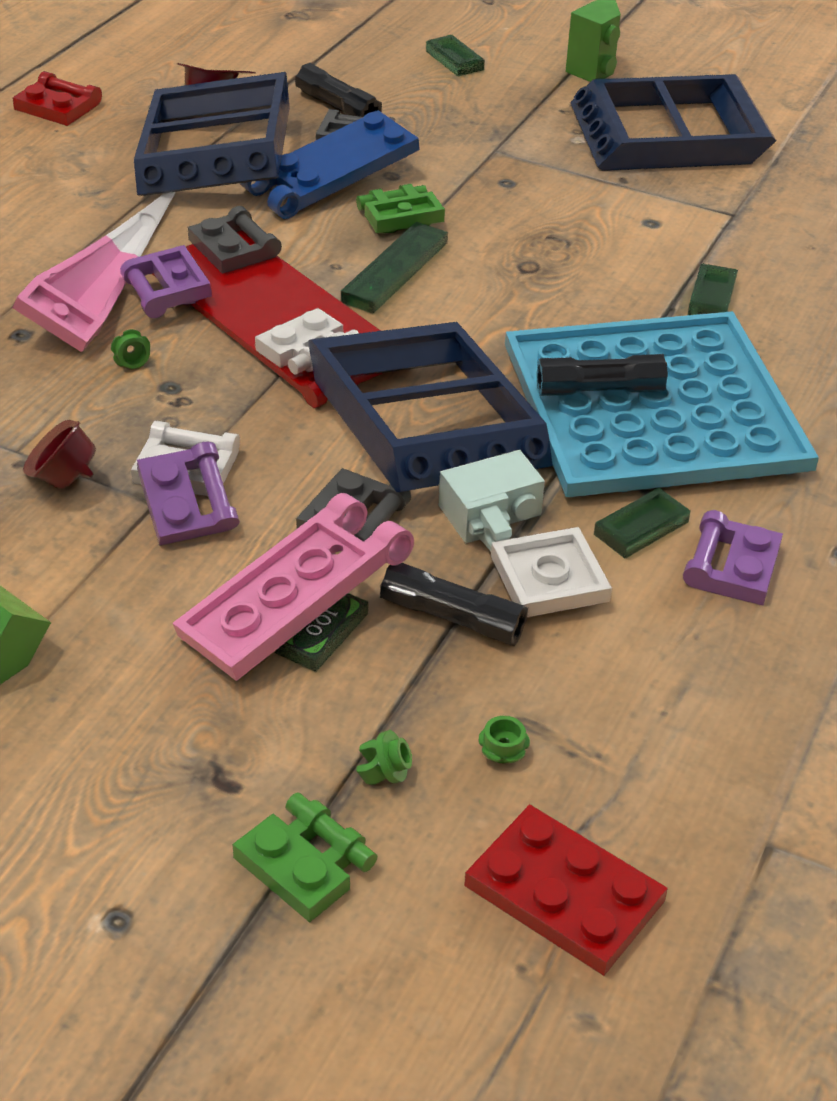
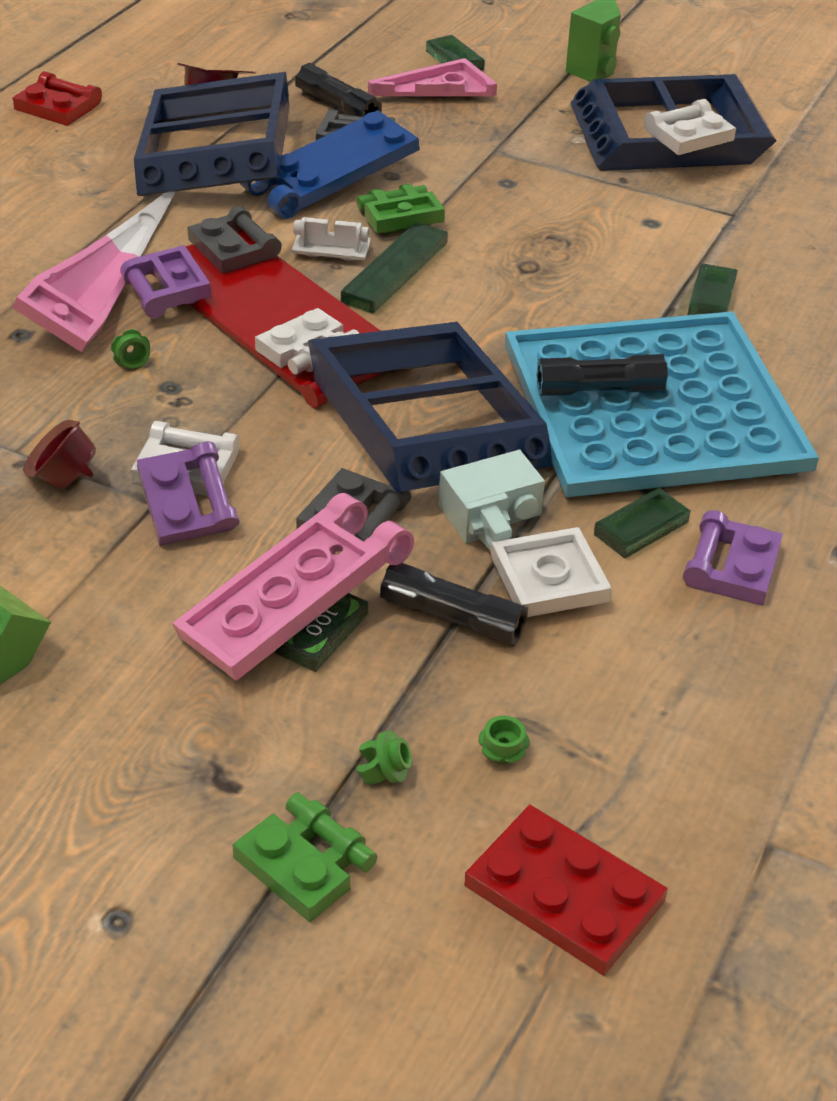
none -> white hinge [292,217,371,261]
none -> bright pink wing [368,58,497,97]
none -> white plate [644,99,736,155]

